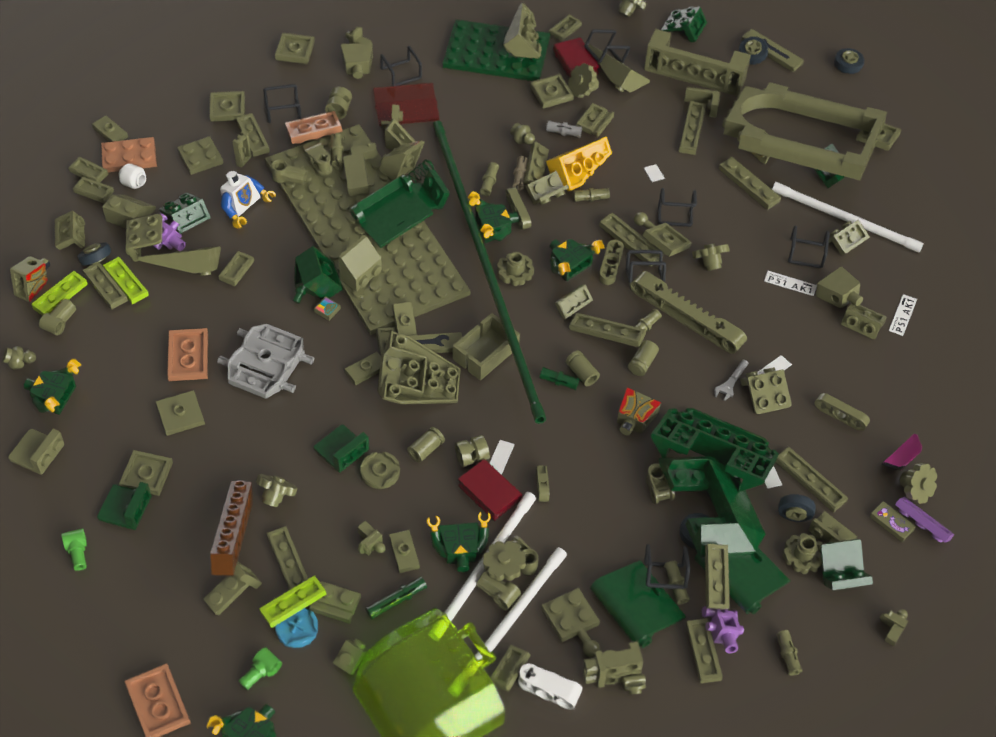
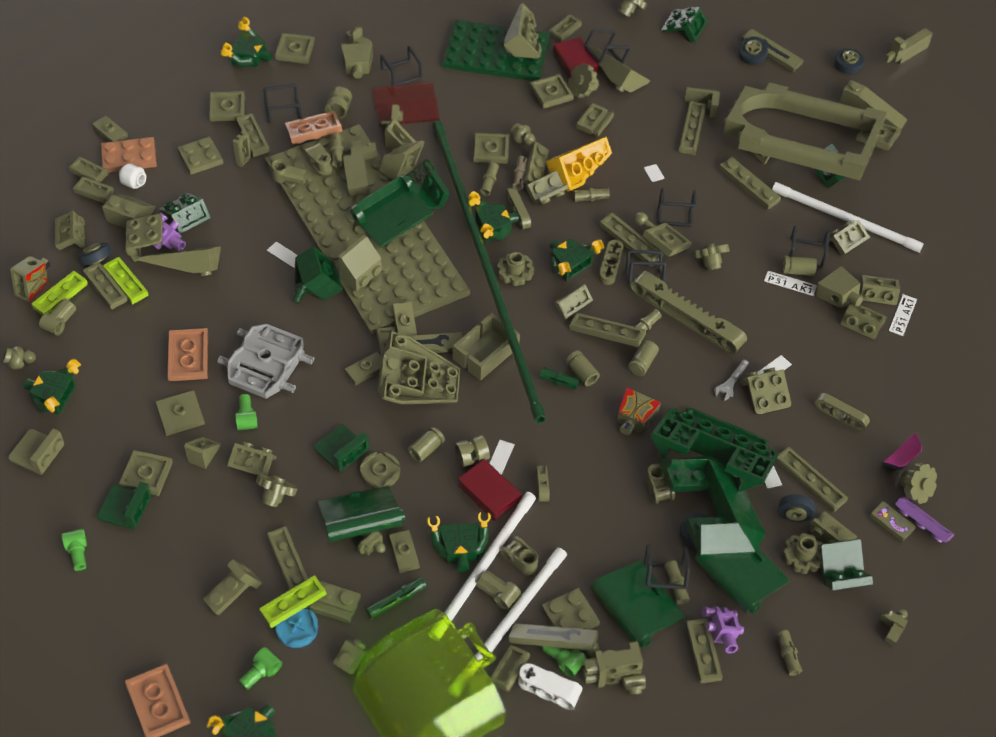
reddish brown brick [210,480,253,576] -> none
olive plate [219,251,254,286] -> none
torso [220,171,276,228] -> none
olive tile [314,297,341,321] -> none
olive plant [483,541,526,581] -> none
light grey pin [547,121,582,138] -> none
olive plate [644,29,751,96] -> none
olive plate [705,544,729,610] -> none
none -> olive slope [184,437,220,469]
none -> dark green torso [221,17,272,68]
none -> olive bracket [227,441,277,475]
none -> bright green pin [236,394,258,431]
none -> white sticker [267,242,298,268]
none -> dark green door [318,486,406,542]
none -> olive plate [473,133,509,164]
none -> olive tile [509,623,598,650]
none -> bright green pin [542,646,586,677]
none -> olive piece [782,255,817,276]
none -> olive wedge [840,80,907,129]
none -> olive bracket [860,275,900,305]
none -> olive piece [884,28,933,64]

